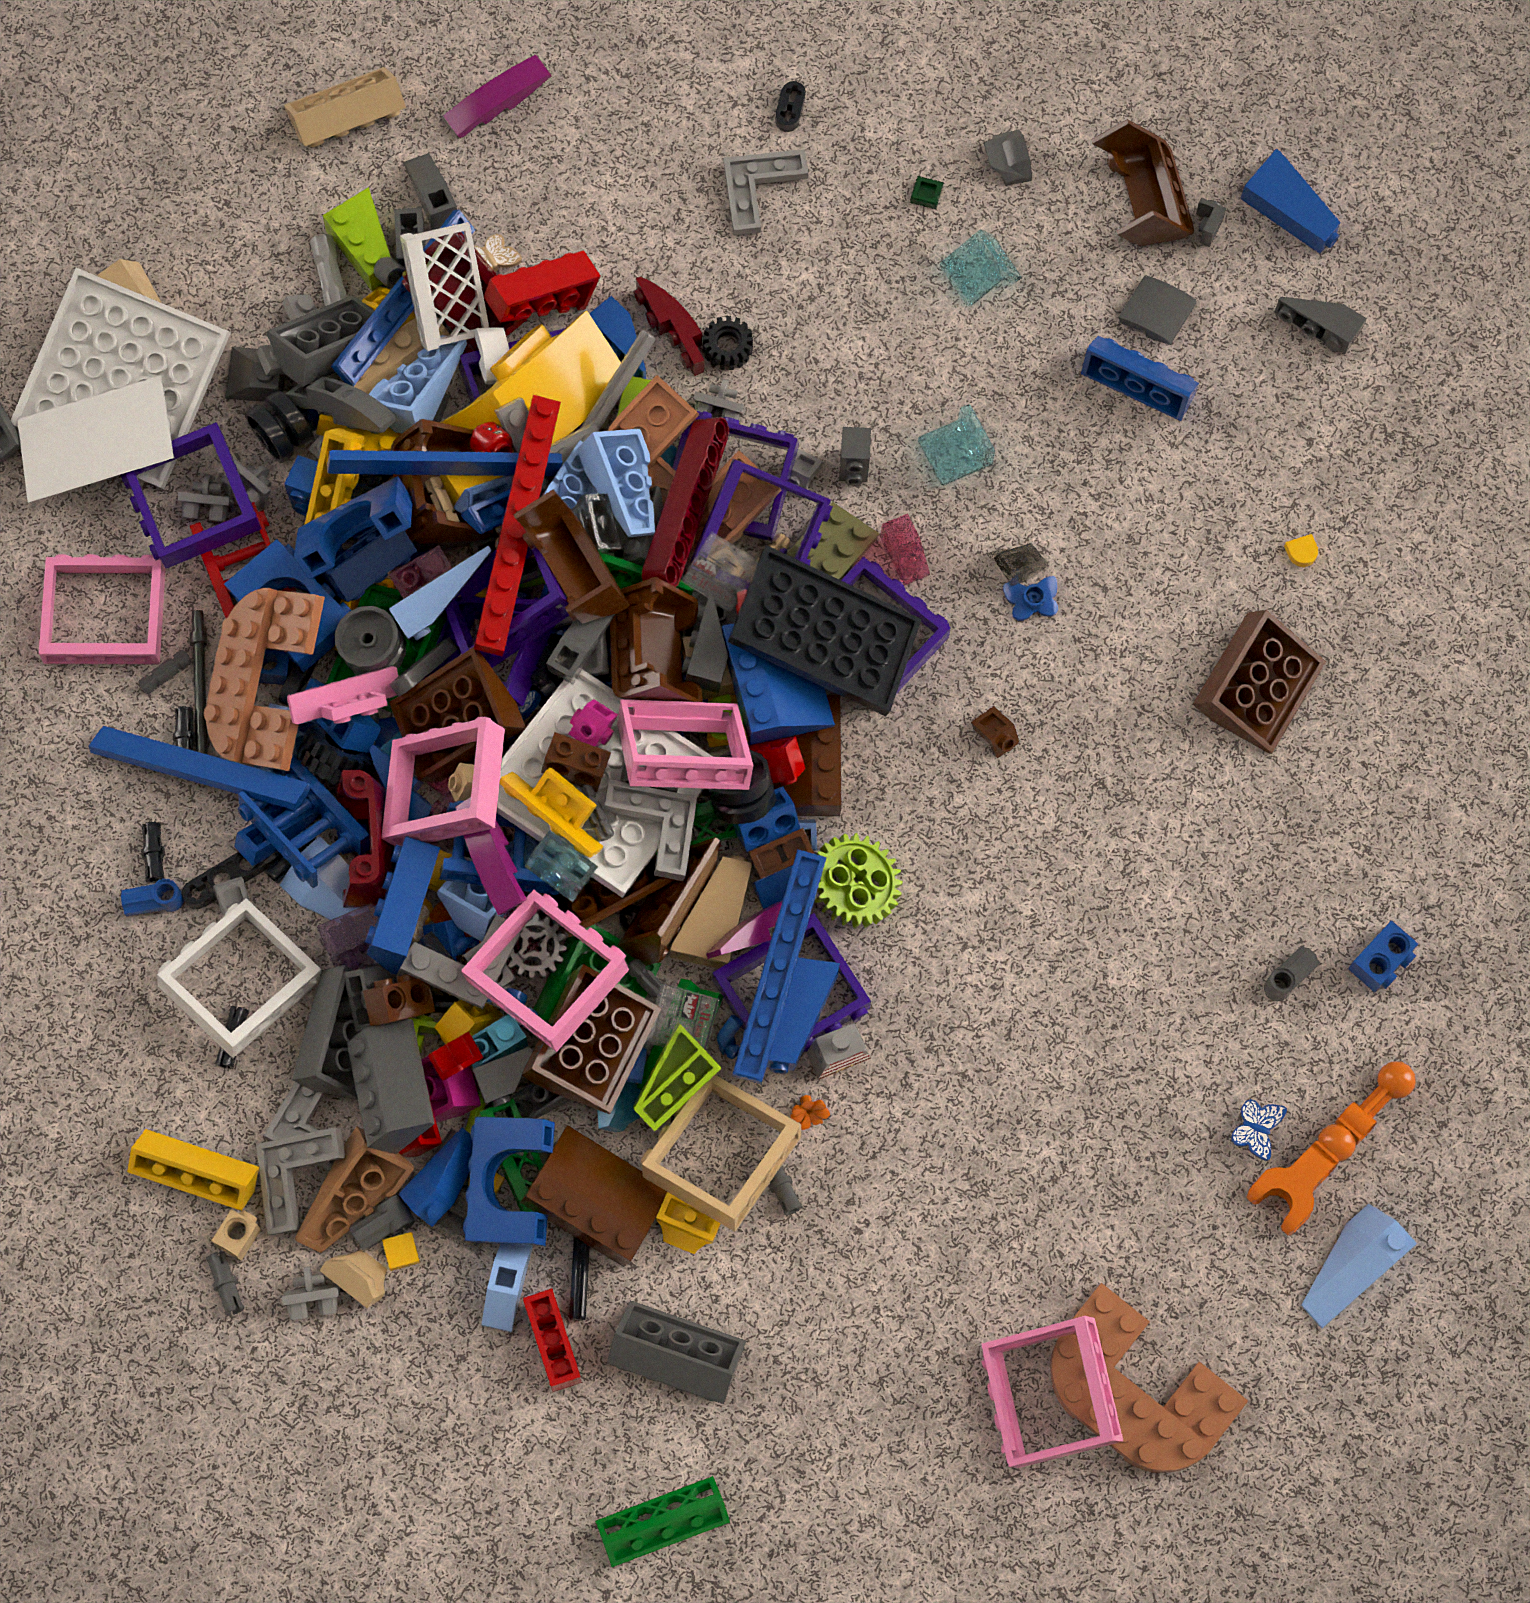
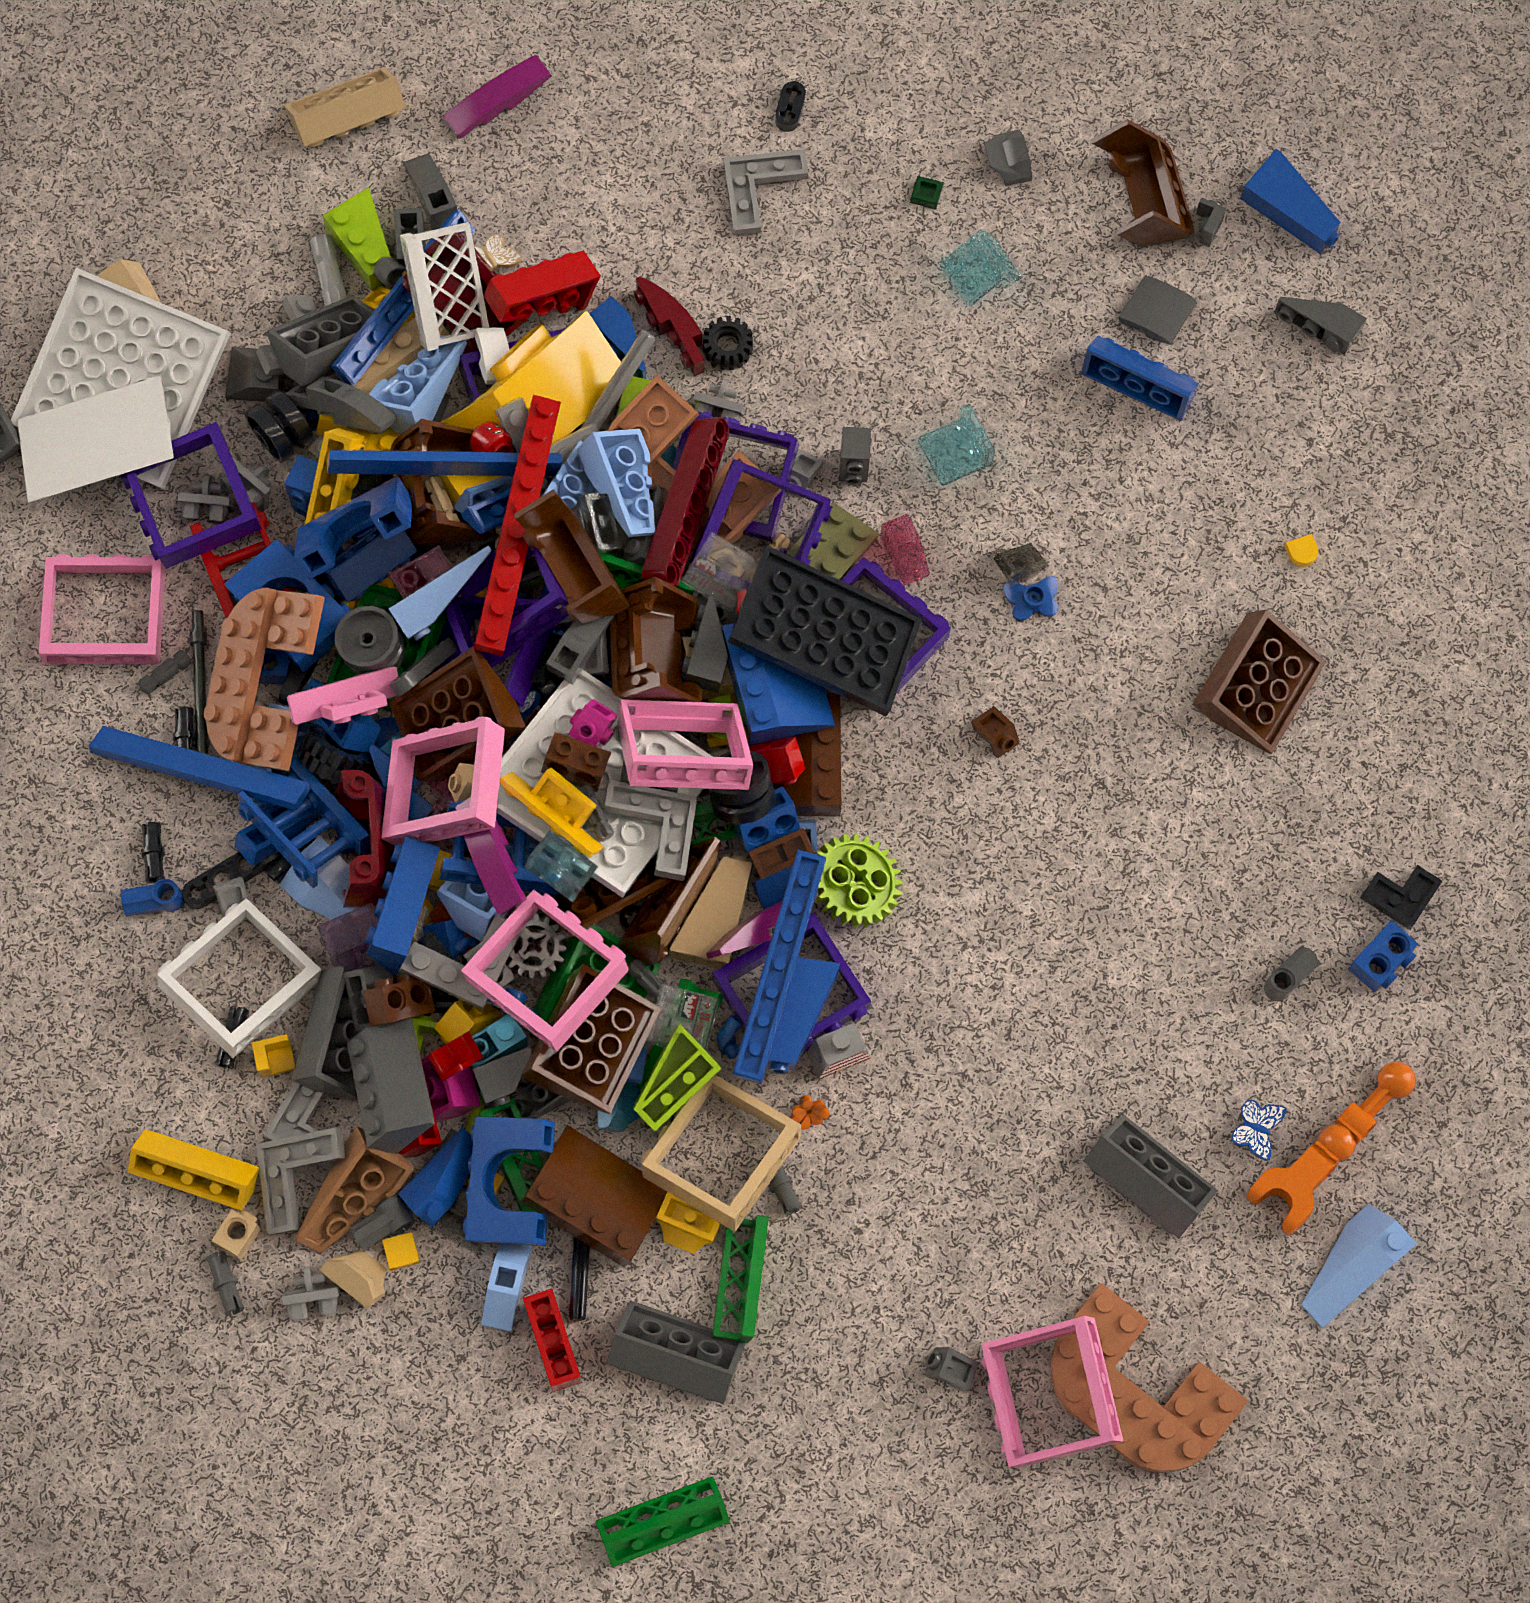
none -> yellow panel [251,1034,296,1078]
none -> green fence [712,1215,769,1344]
none -> dark grey bracket [924,1347,979,1391]
none -> dark grey slope [1083,1114,1218,1239]
none -> black plate [1360,865,1442,930]

